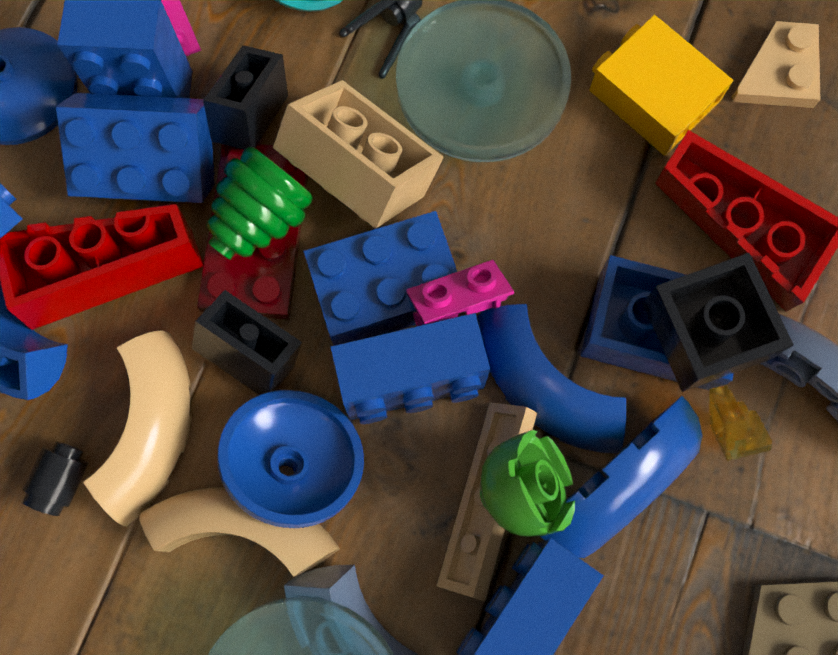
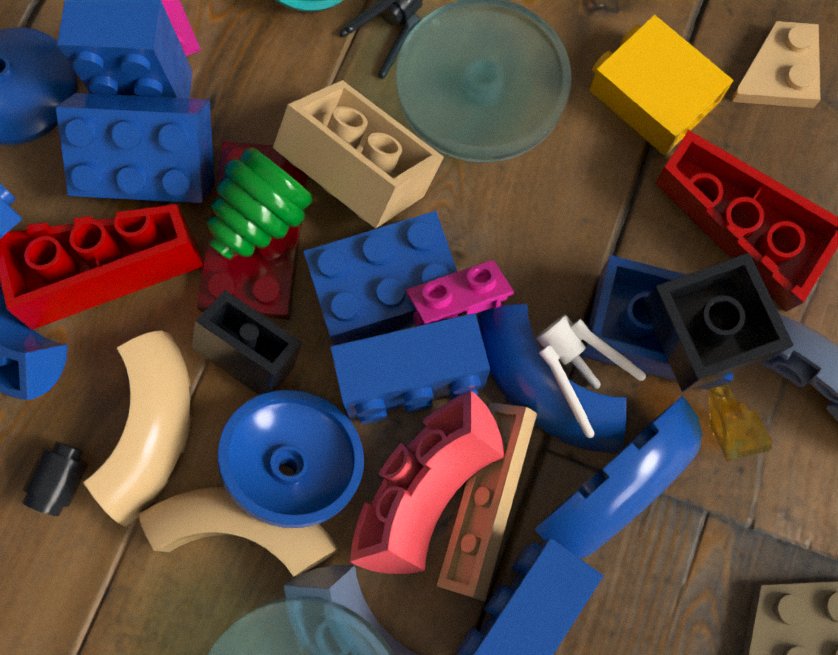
black brick [203,45,288,150] -> none
bright green cylinder [480,430,575,537] -> none
none -> coral brick [350,391,505,574]
none -> white plant [536,315,646,438]

